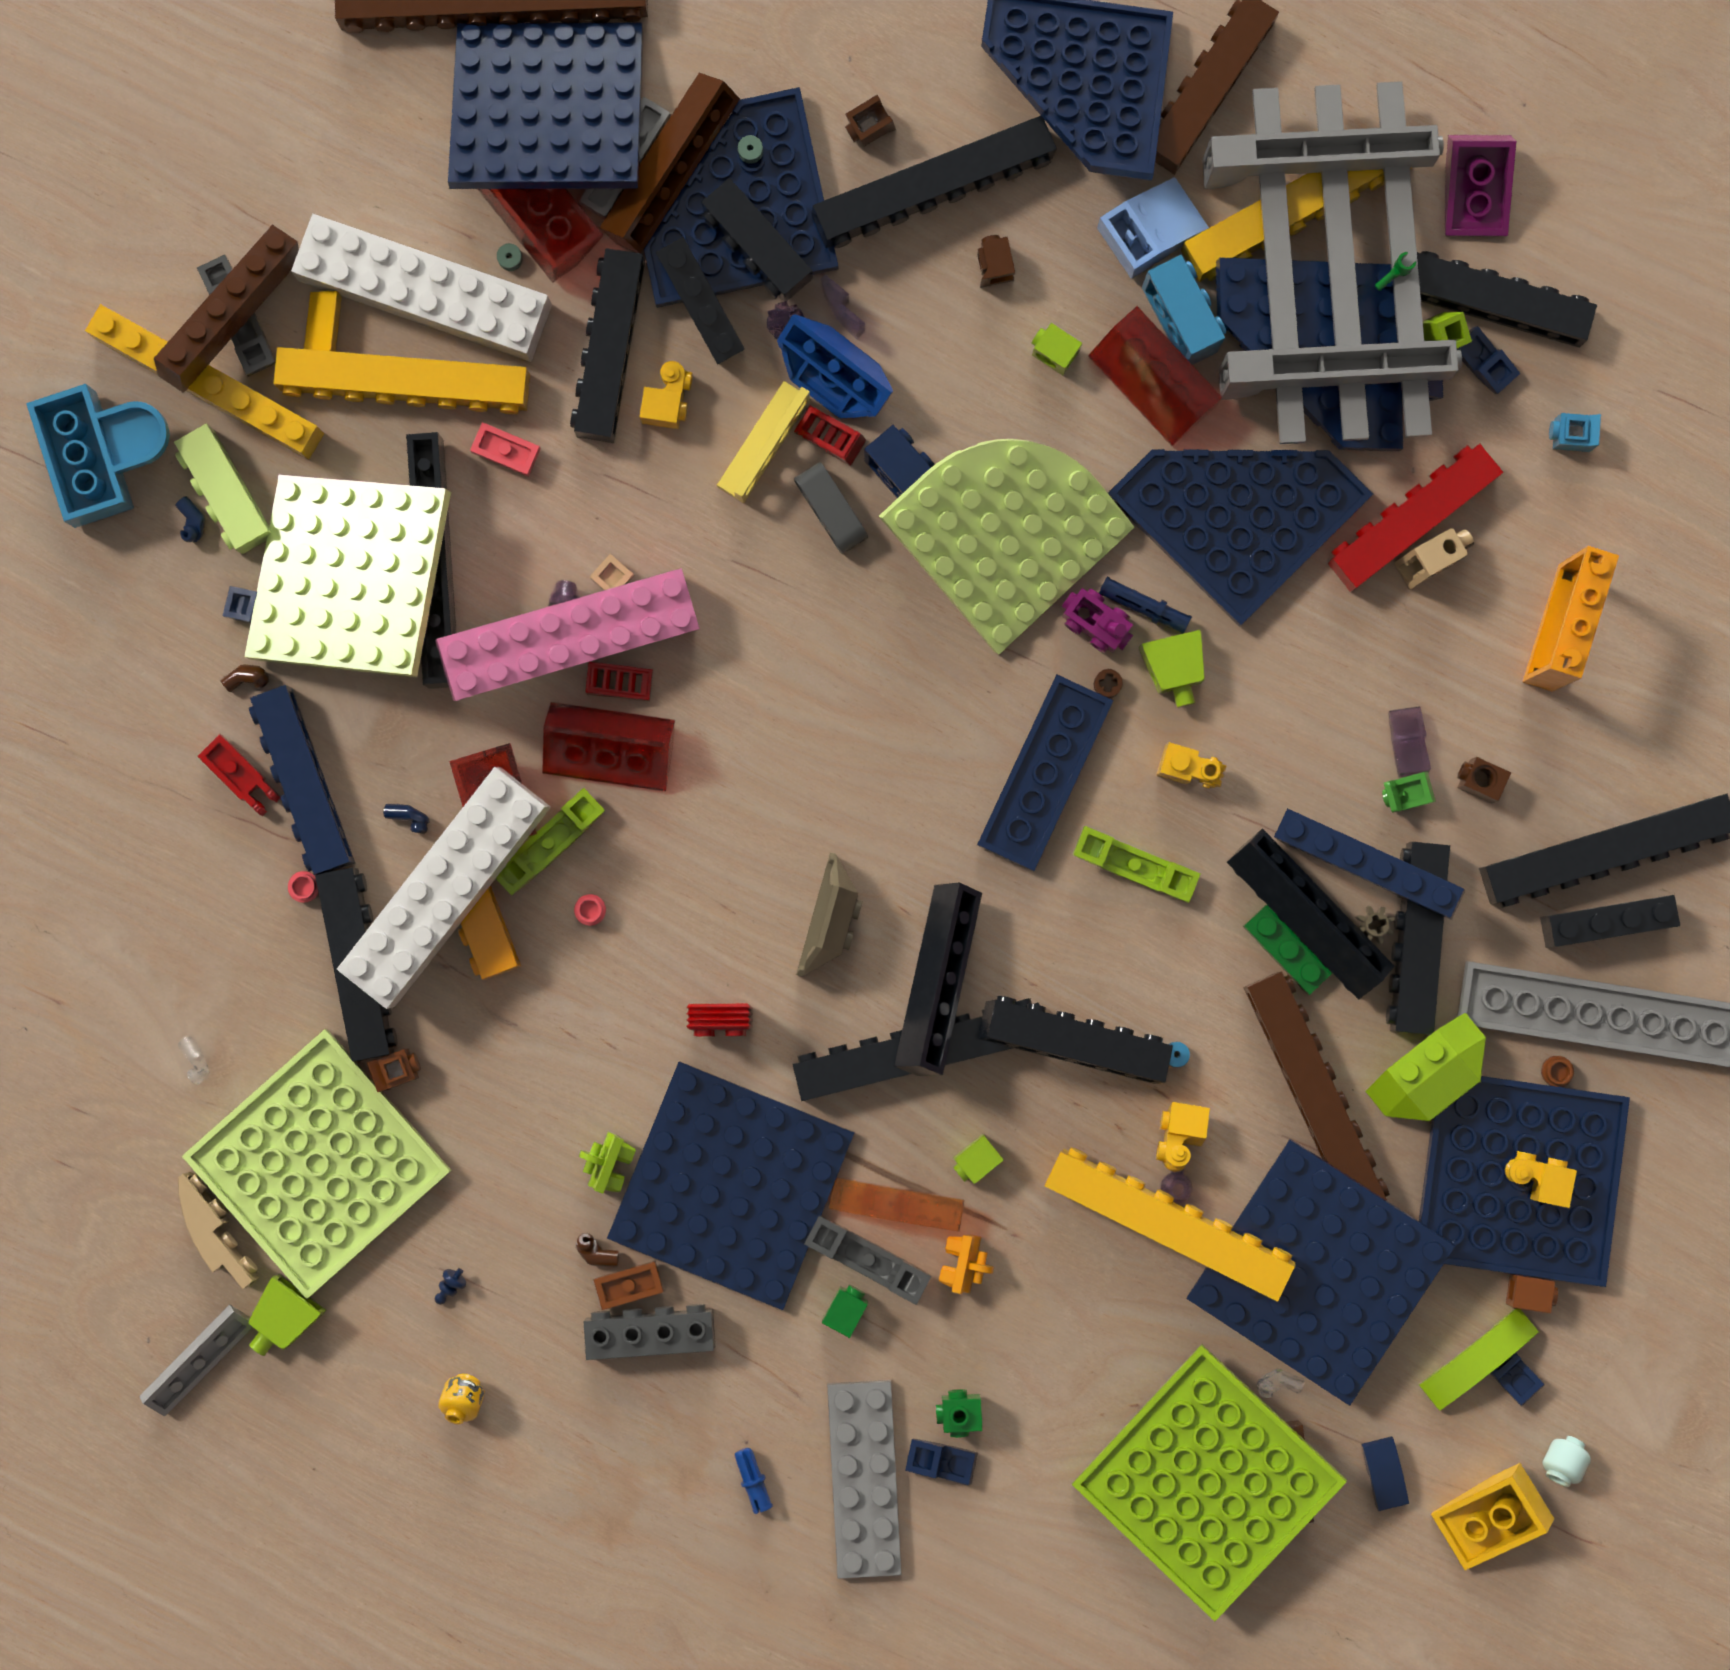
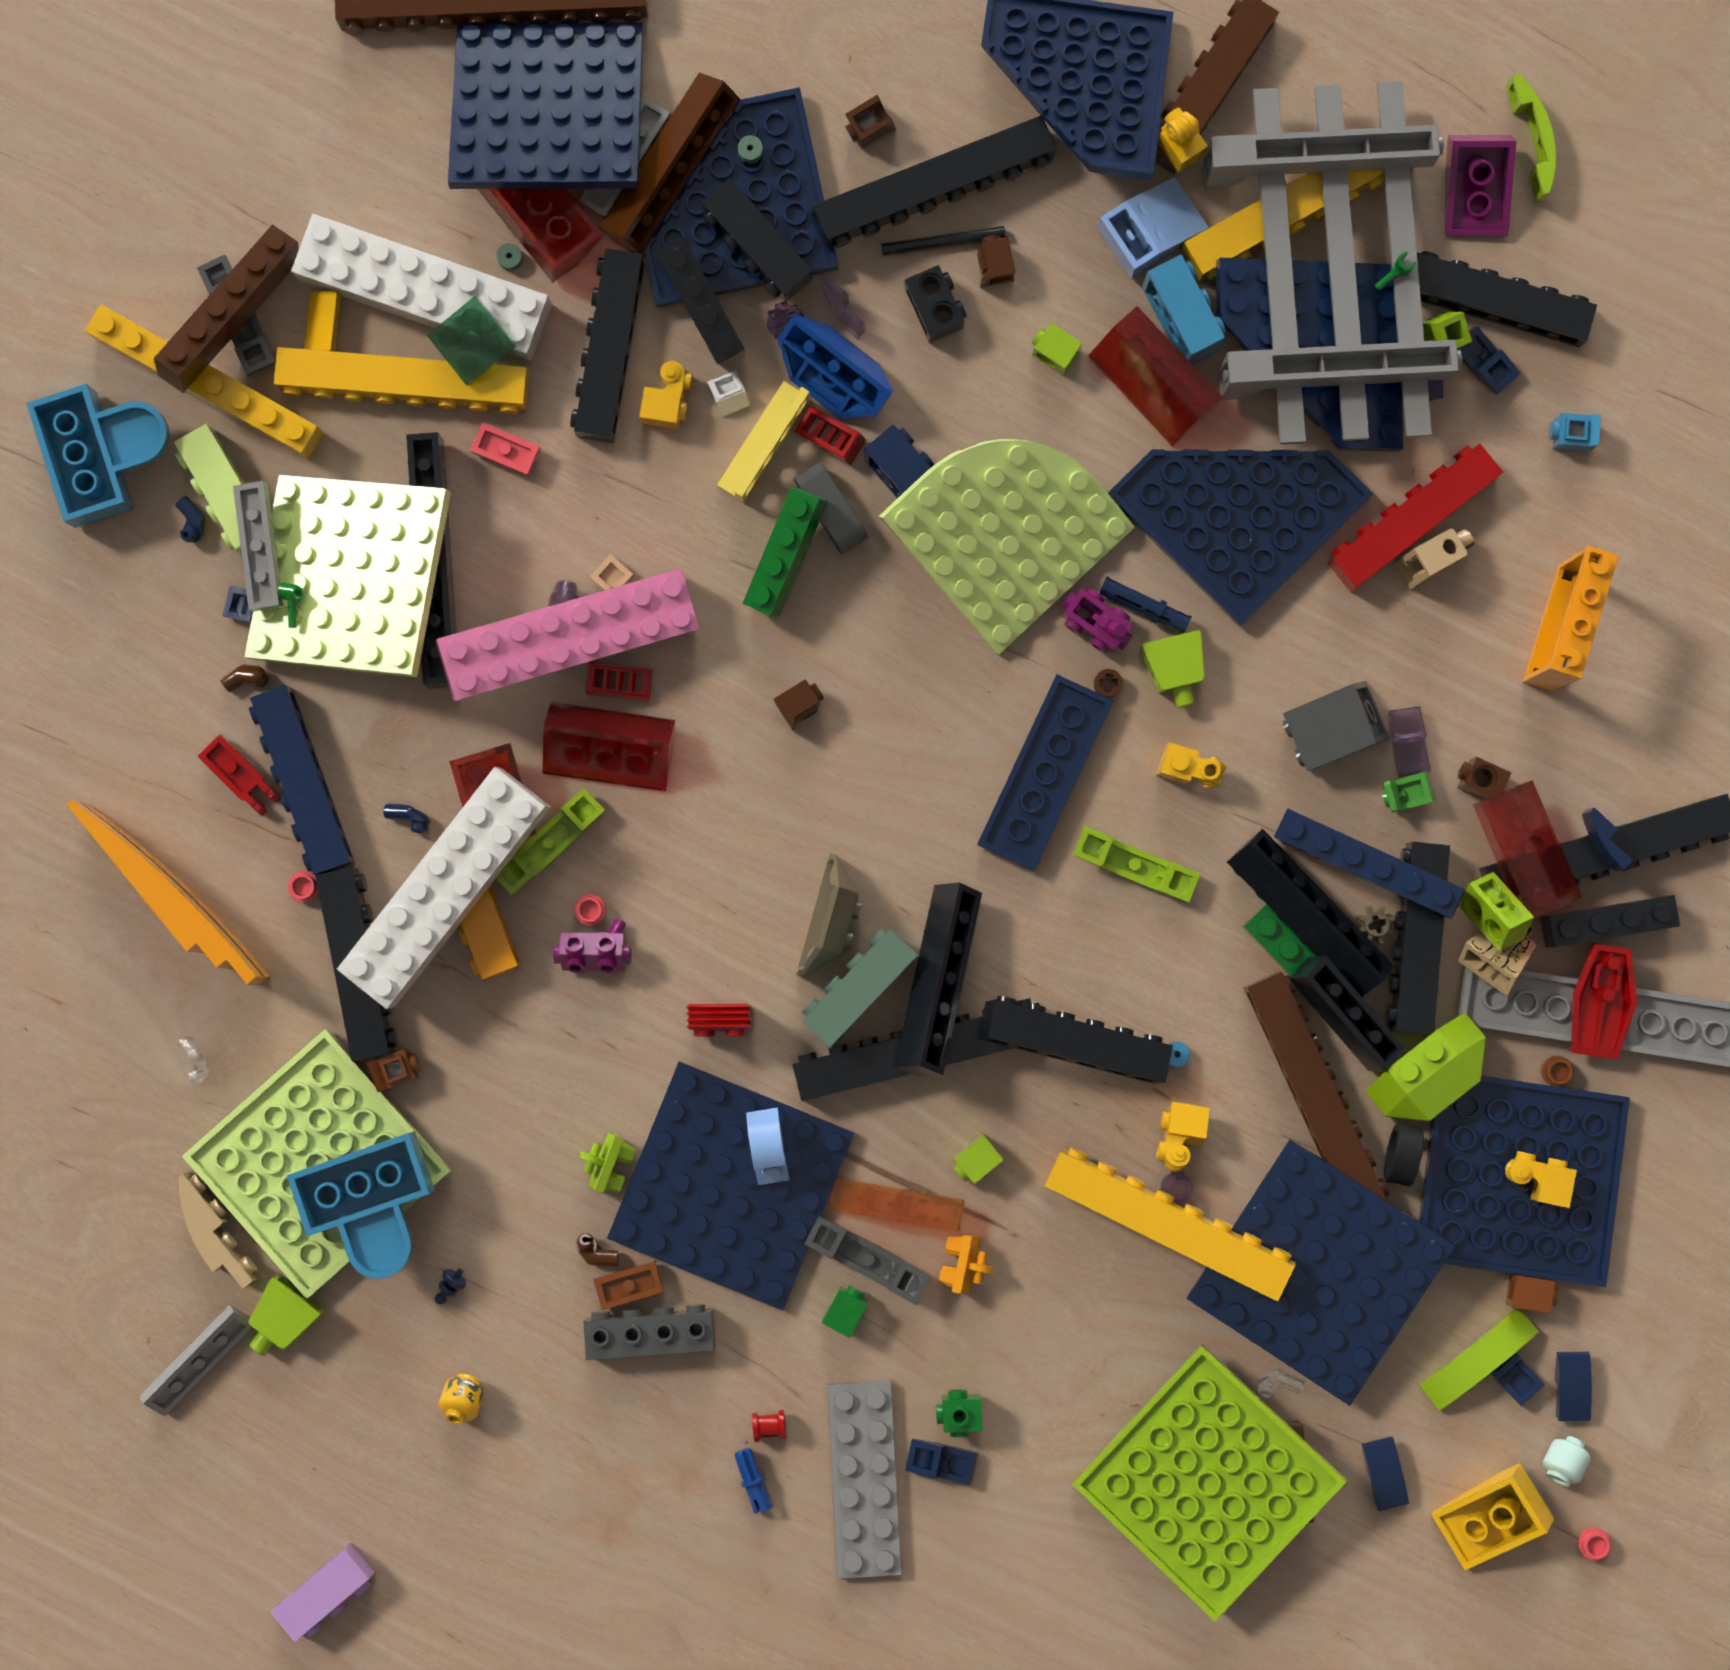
none -> light orange slope [66,800,271,985]
none -> light grey plate [233,481,283,612]
none -> lavender brick [270,1543,375,1642]
none -> green hand [278,582,303,628]
none -> dark azure brick [286,1131,435,1279]
none -> clear green plate [427,296,517,386]
none -> magenta brick [553,919,632,974]
none -> white slope [708,370,750,416]
none -> green brick [742,487,828,616]
none -> light blue brick [746,1107,790,1185]
none -> red bush [752,1410,787,1442]
none -> reddish brown window [774,679,824,731]
none -> sand green brick [802,928,918,1048]
none -> black bar [881,226,1005,256]
none -> black brick [904,265,967,343]
none -> yellow brick [1158,107,1208,173]
none -> dark grey slope [1283,681,1390,771]
none -> black brick [1288,956,1407,1071]
none -> black tyre [1384,1123,1424,1186]
none -> tan torso [1458,927,1536,996]
none -> lime brick [1459,872,1534,952]
none -> clear red slope [1473,780,1582,919]
none -> lime slope [1506,74,1556,203]
none -> dark blue slope [1555,1352,1592,1421]
none -> red piece [1571,943,1637,1060]
none -> coral plate [1578,1528,1611,1561]
none -> dark blue slope [1582,807,1633,871]

